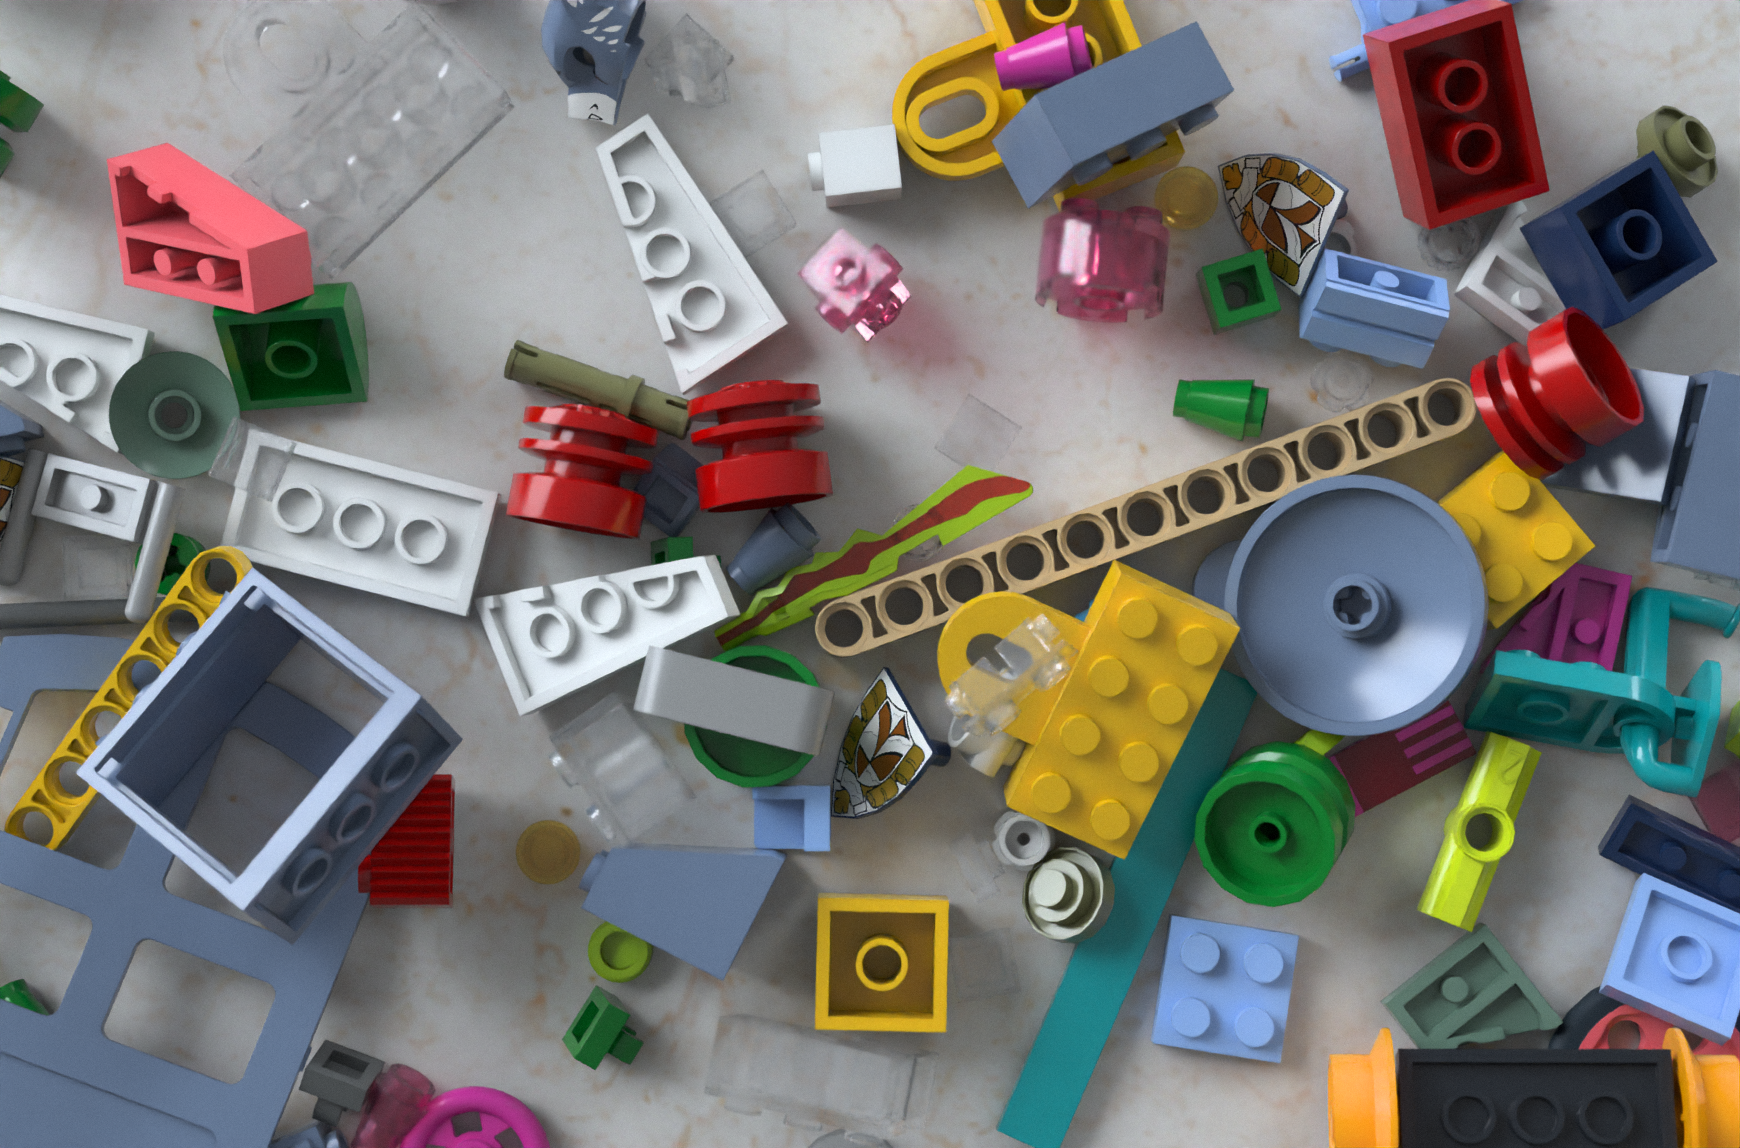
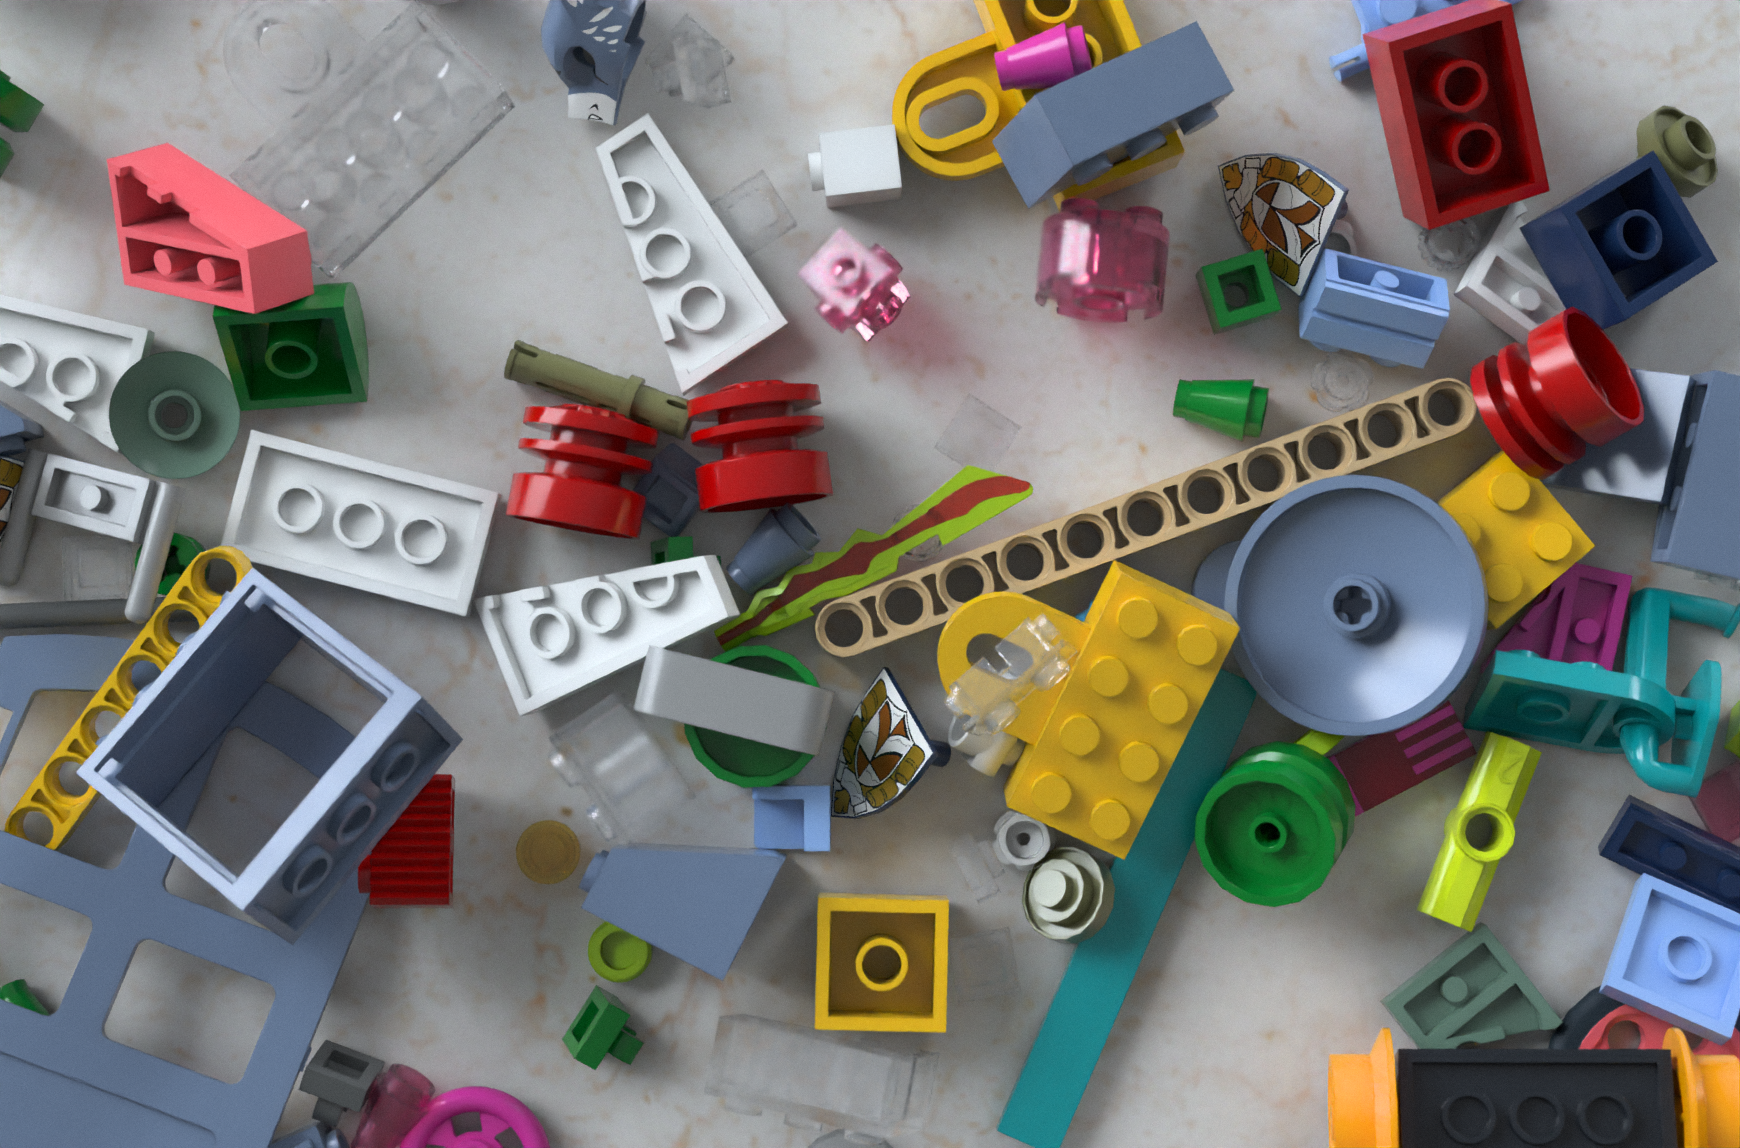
clear tile [208,417,297,502] -> none
light blue plate [1151,914,1299,1063] -> none
clear yellow plate [1154,166,1218,231] -> none

